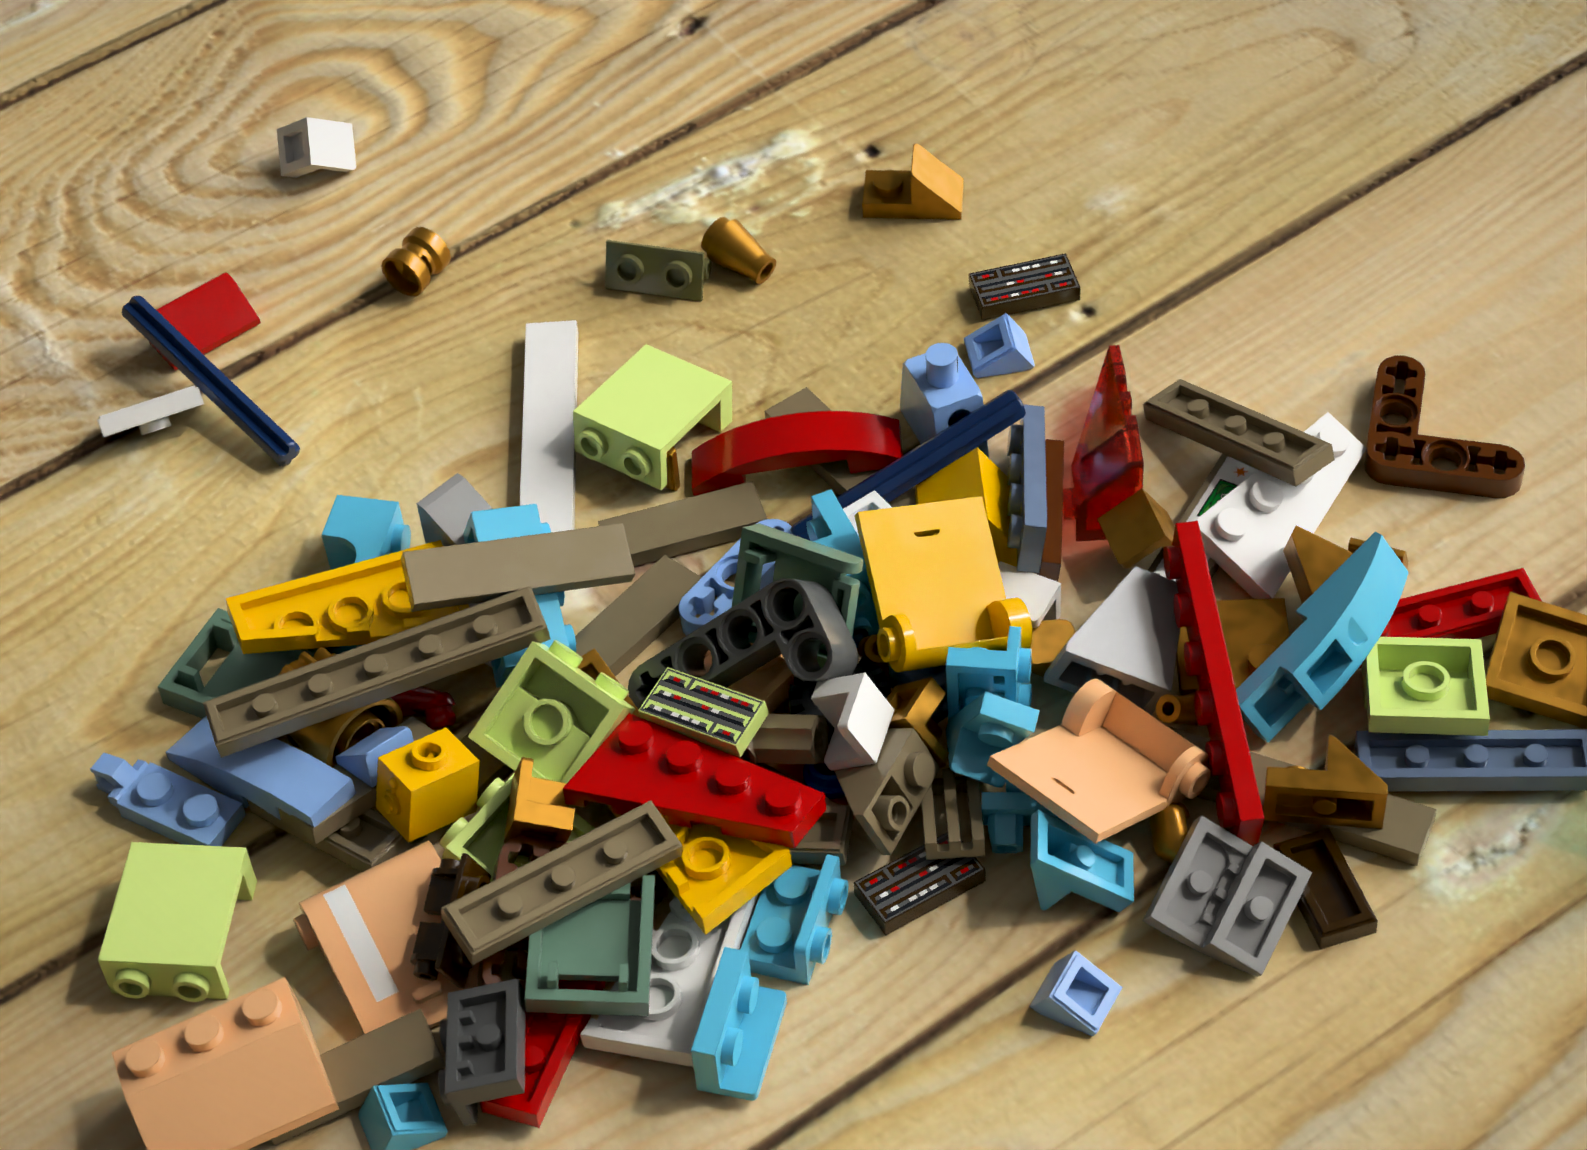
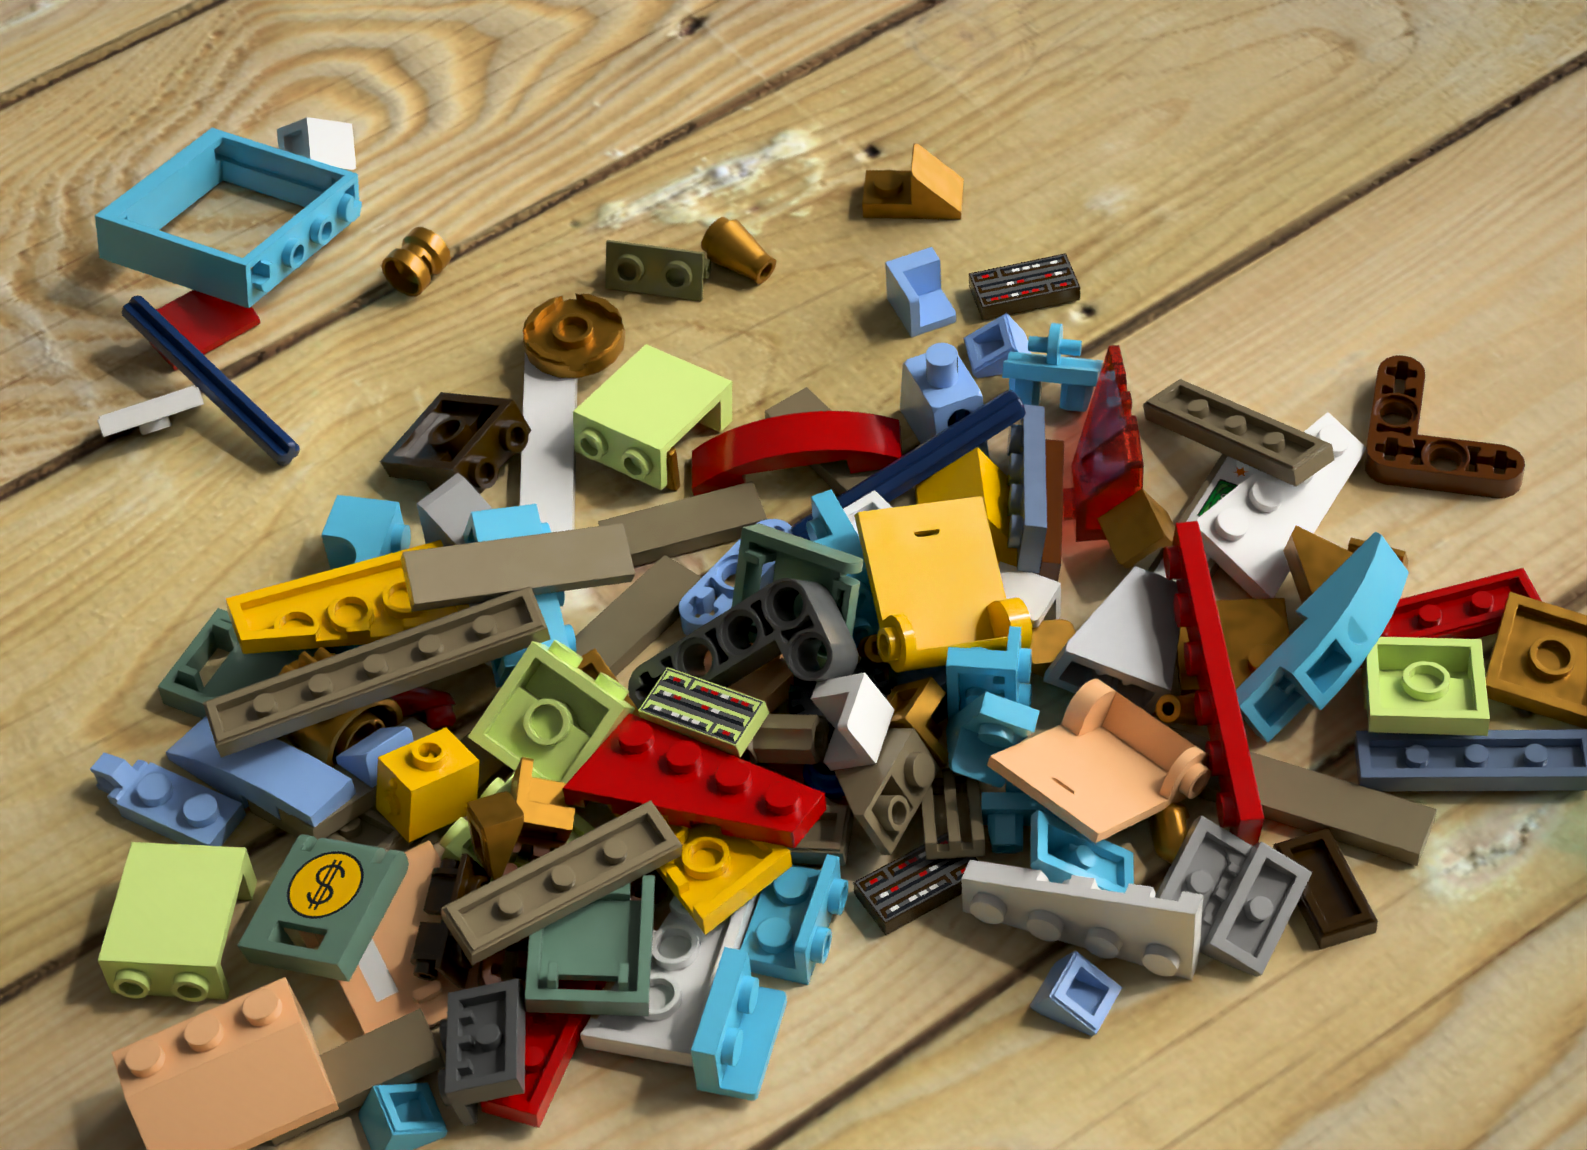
pearl gold slope [1263,735,1388,829] -> none
none -> medium azure window [95,128,362,308]
none -> sand green container [237,834,409,982]
none -> dark brown plate [380,392,532,494]
none -> pearl gold slope [465,791,524,880]
none -> pearl gold tile [523,294,626,378]
none -> light blue panel [885,247,956,337]
none -> white wing [961,860,1203,980]
none -> medium azure hips [1002,323,1103,412]

